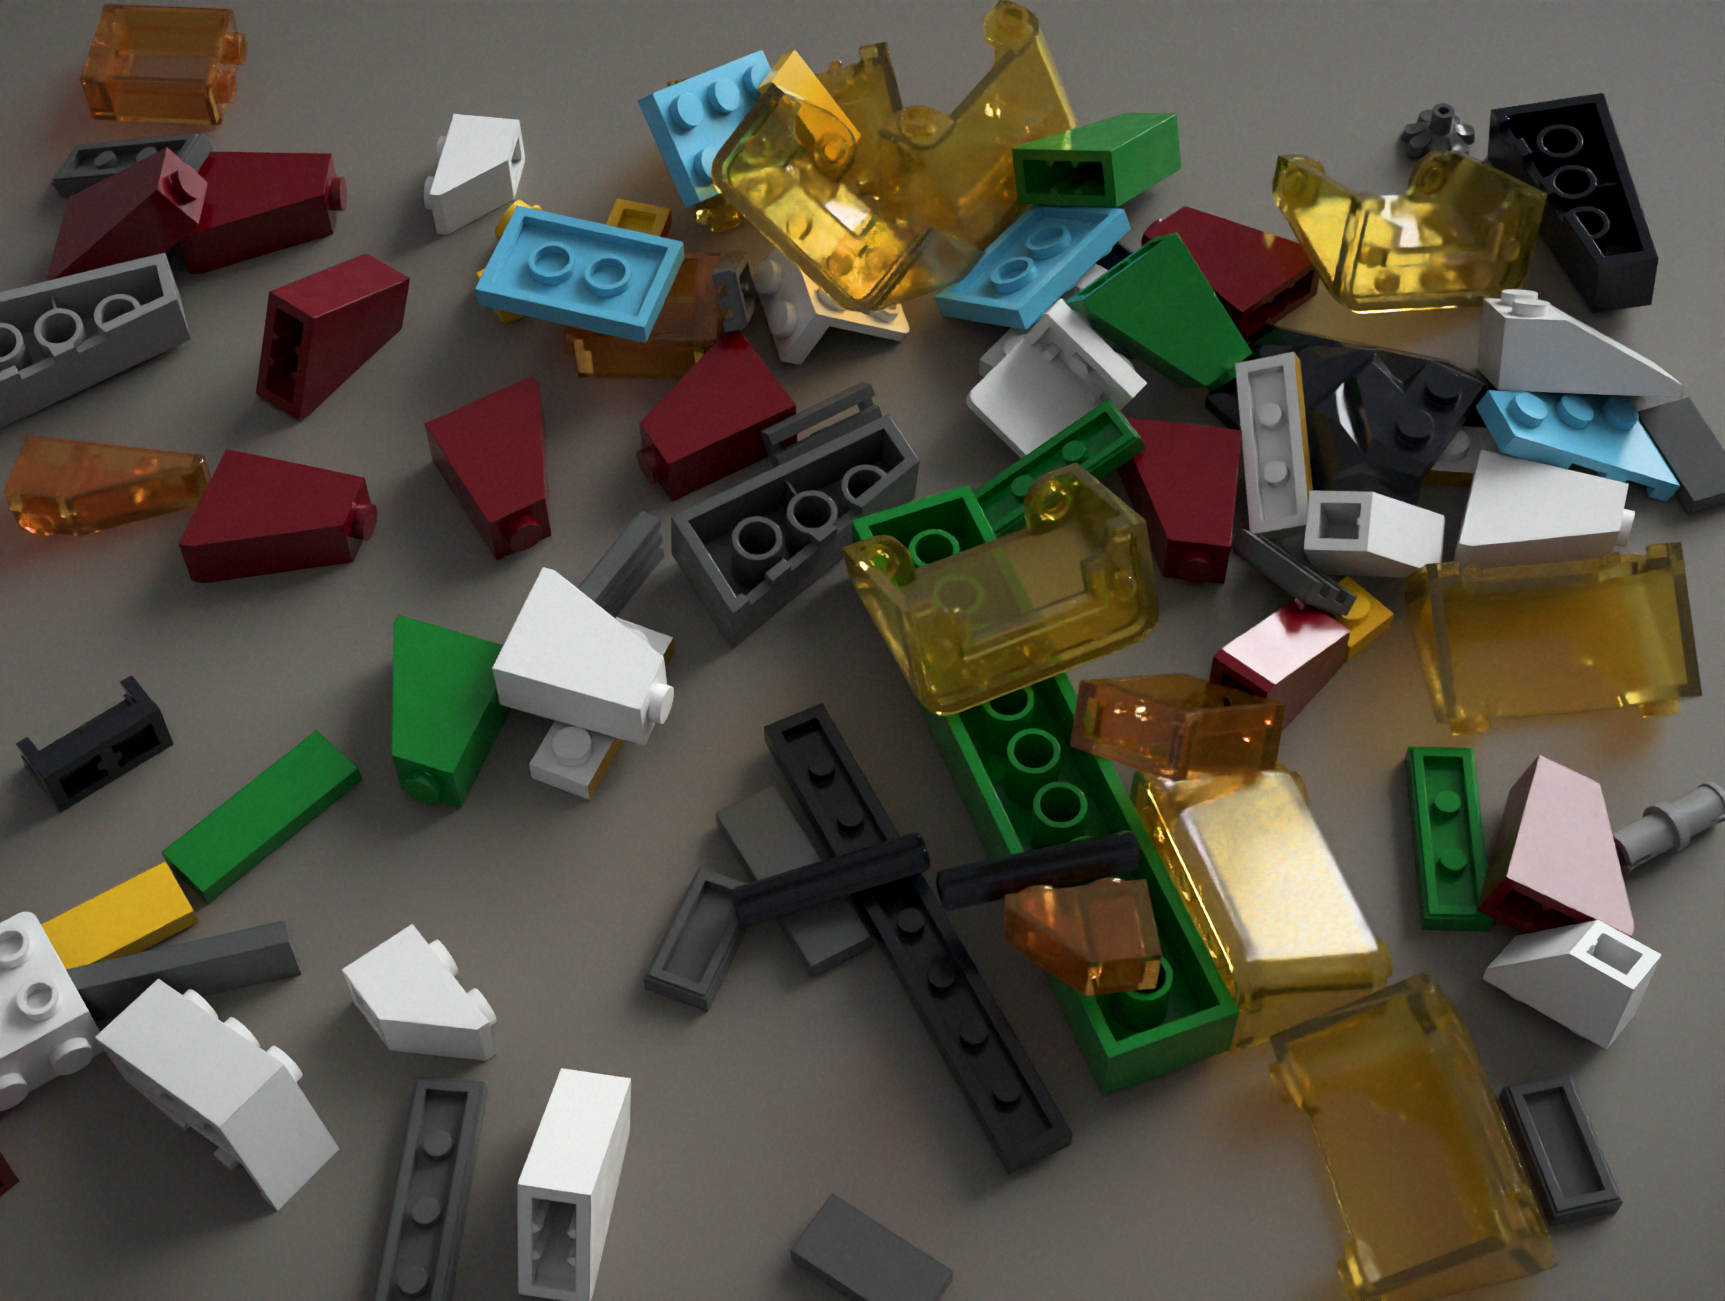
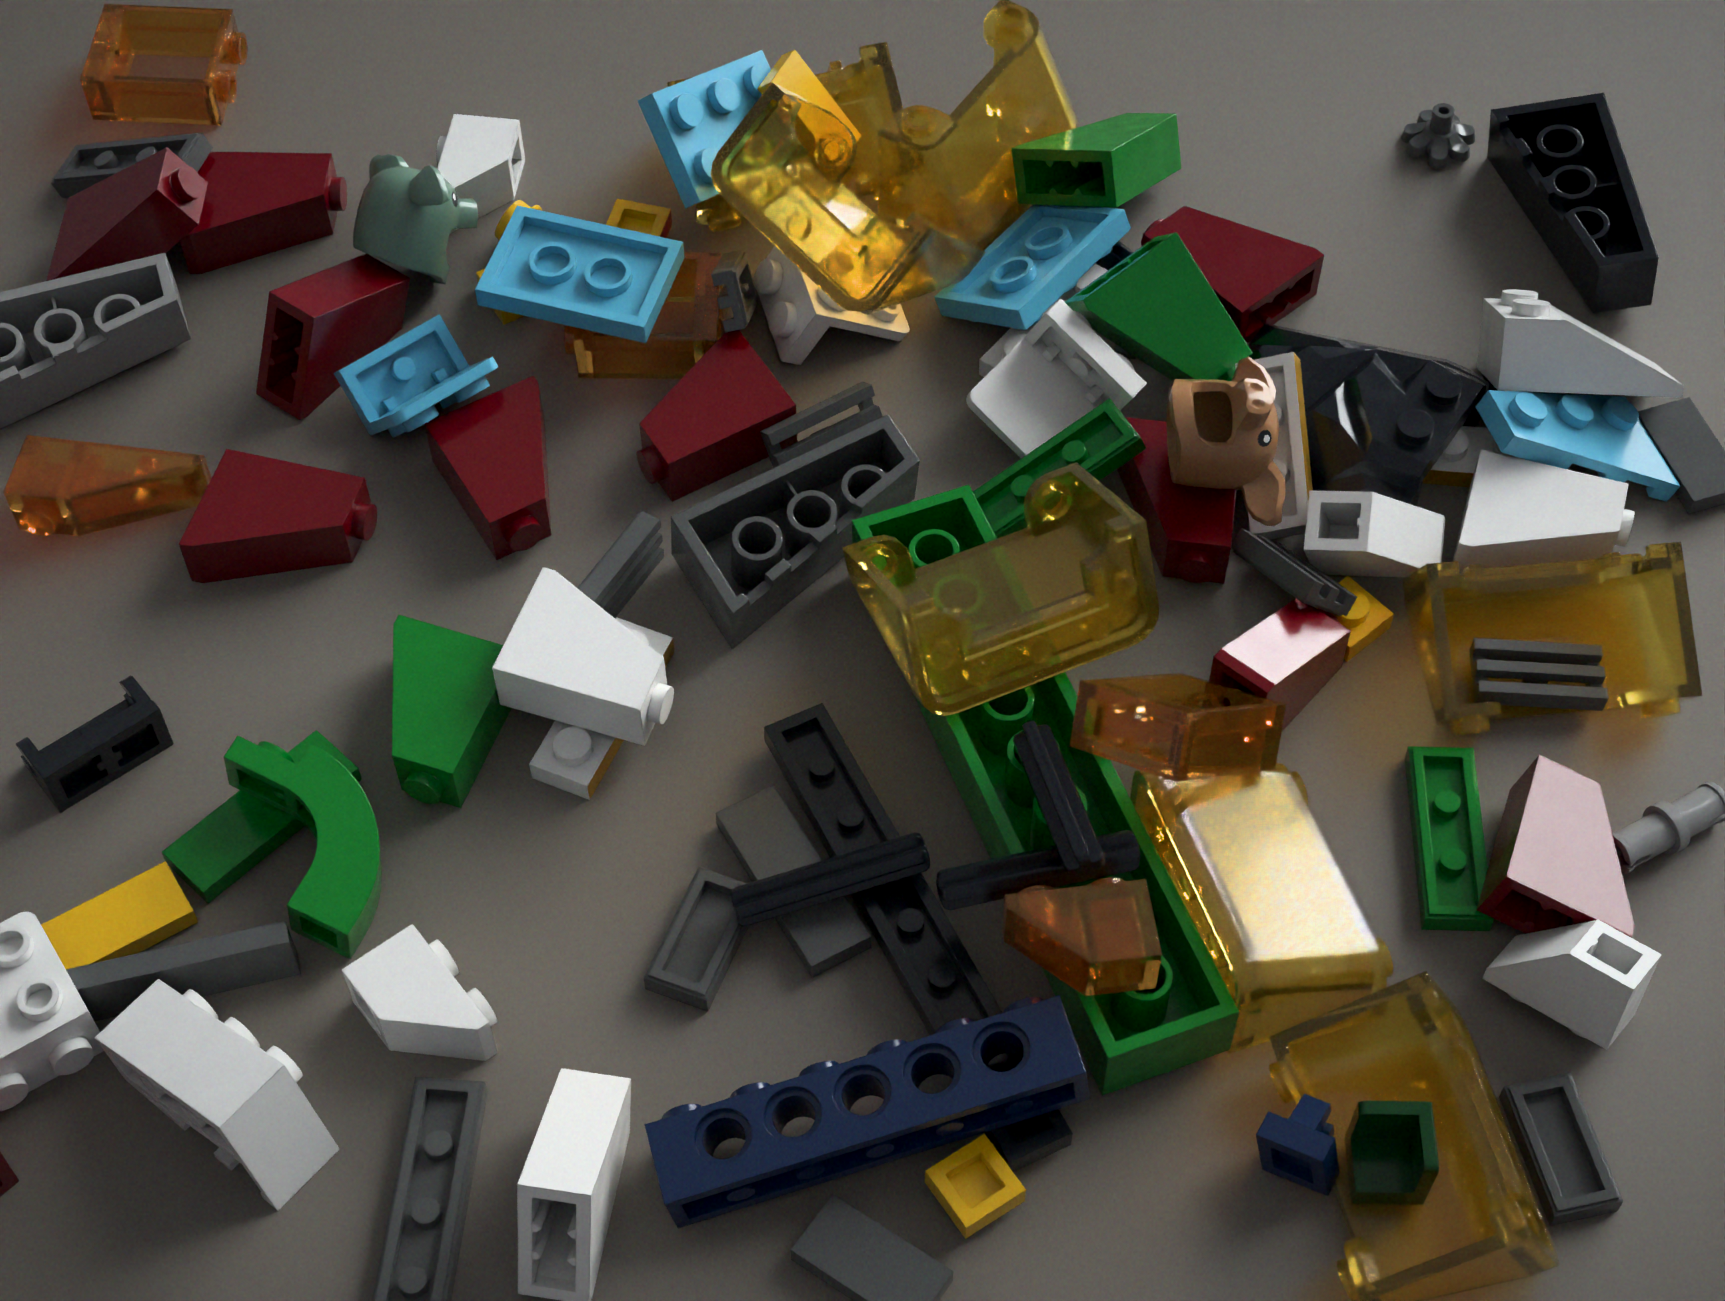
clear yellow windscreen [1272,150,1547,314] -> none
none -> green arch [224,736,382,959]
none -> medium azure bracket [334,314,498,438]
none -> sand green piece [353,154,478,284]
none -> dark blue brick [645,995,1090,1228]
none -> yellow plate [925,1134,1026,1239]
none -> black axle [1013,720,1105,881]
none -> medium nougat piece [1166,356,1286,526]
none -> dark blue tile [1256,1094,1340,1196]
none -> dark green panel [1345,1100,1439,1205]
none -> dark grey tile [1469,638,1609,711]

